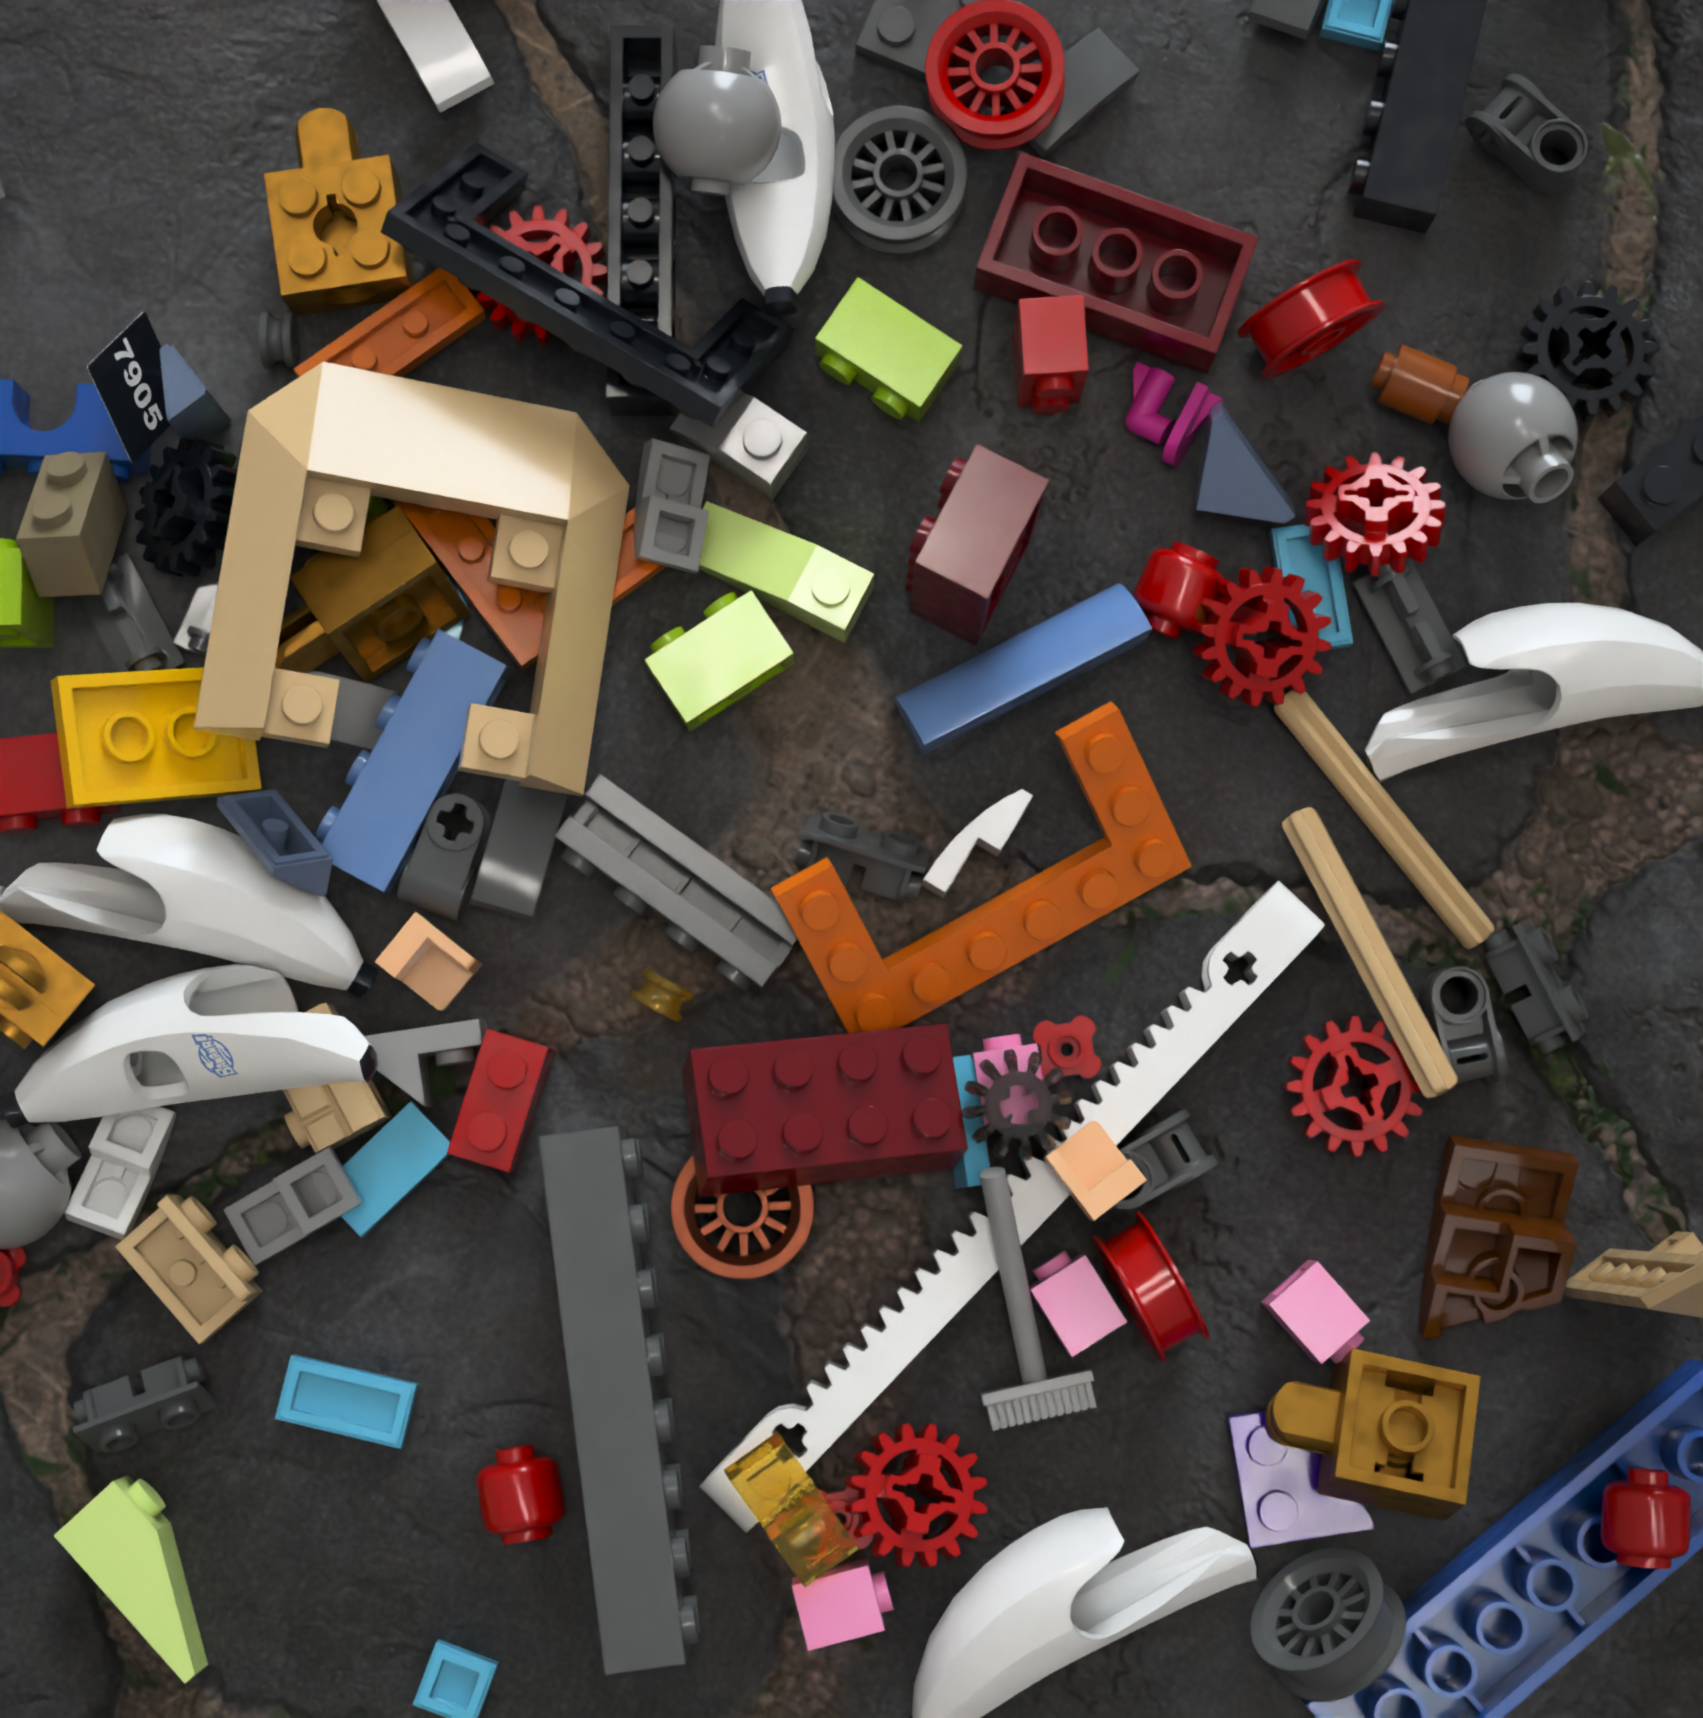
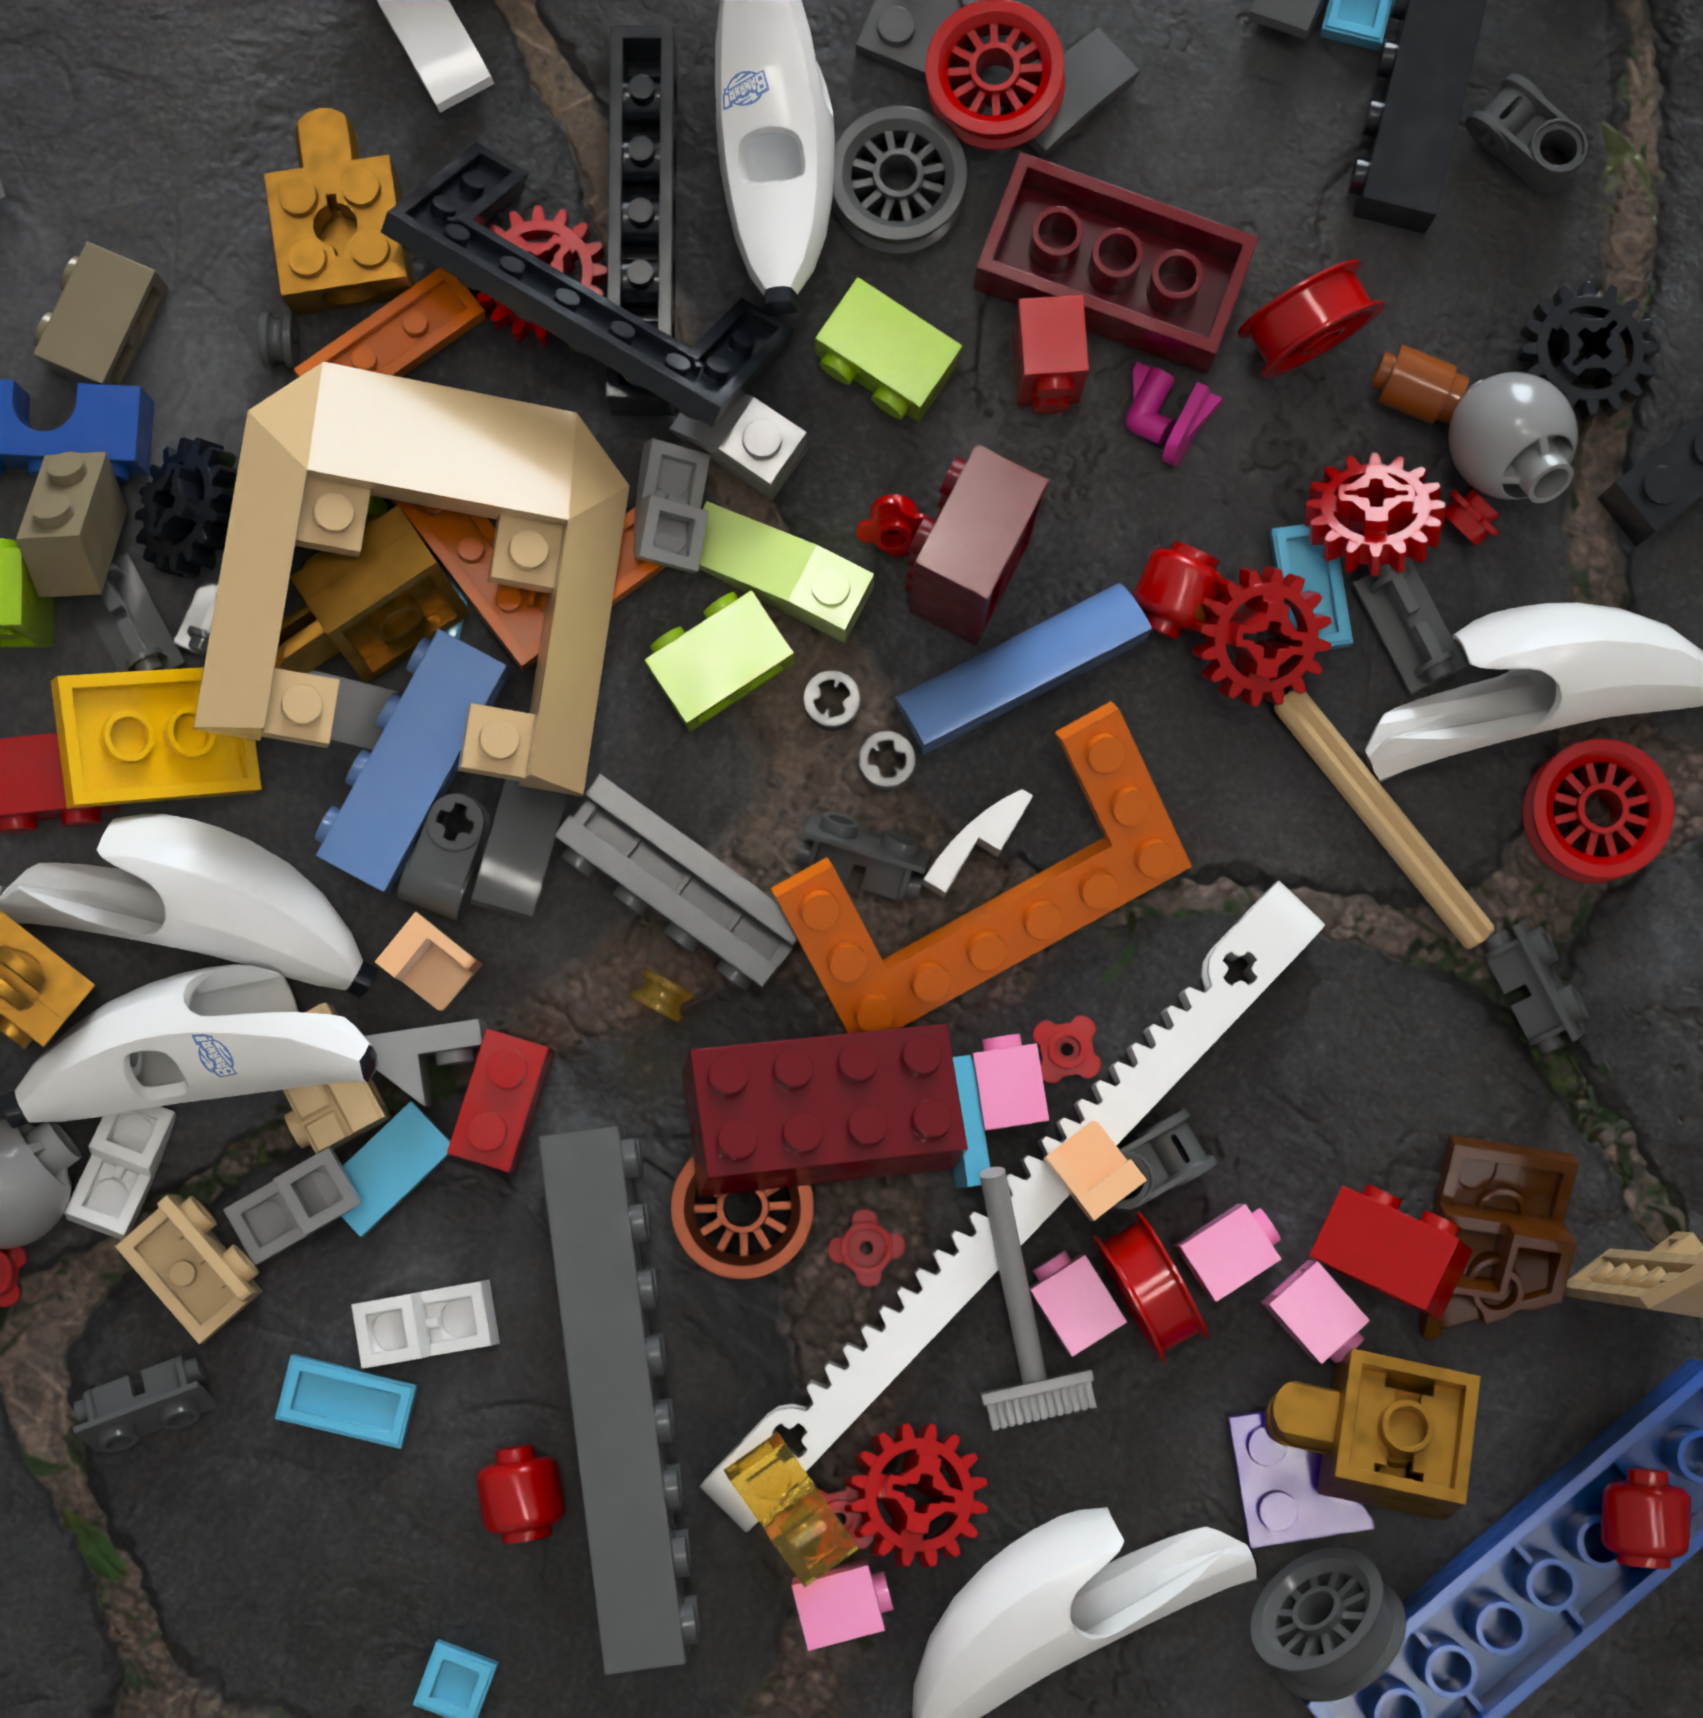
yellowish green slope [54,1475,208,1684] -> none
black sticker [87,312,170,463] -> none
sand blue slope [159,344,231,441] -> none
sand blue slope [216,789,333,896] -> none
light grey brick [653,45,781,196] -> none
clear smoke gear [962,1049,1073,1161] -> none
sand blue slope [1194,401,1296,524] -> none
tan axle [1282,807,1458,1099] -> none
red gear [1283,1016,1423,1157] -> none
dark grey piece [1419,967,1508,1093] -> none
none -> dark tan brick [33,241,169,385]
none -> white slope [351,1279,500,1369]
none -> bush [803,670,860,731]
none -> red plate [828,1209,905,1287]
none -> red plate [856,494,926,557]
none -> bush [858,731,916,791]
none -> bright pink brick [1174,1204,1281,1302]
none -> red brick [1309,1184,1473,1321]
none -> red plate [1445,489,1500,547]
none -> red wheel [1522,738,1674,883]

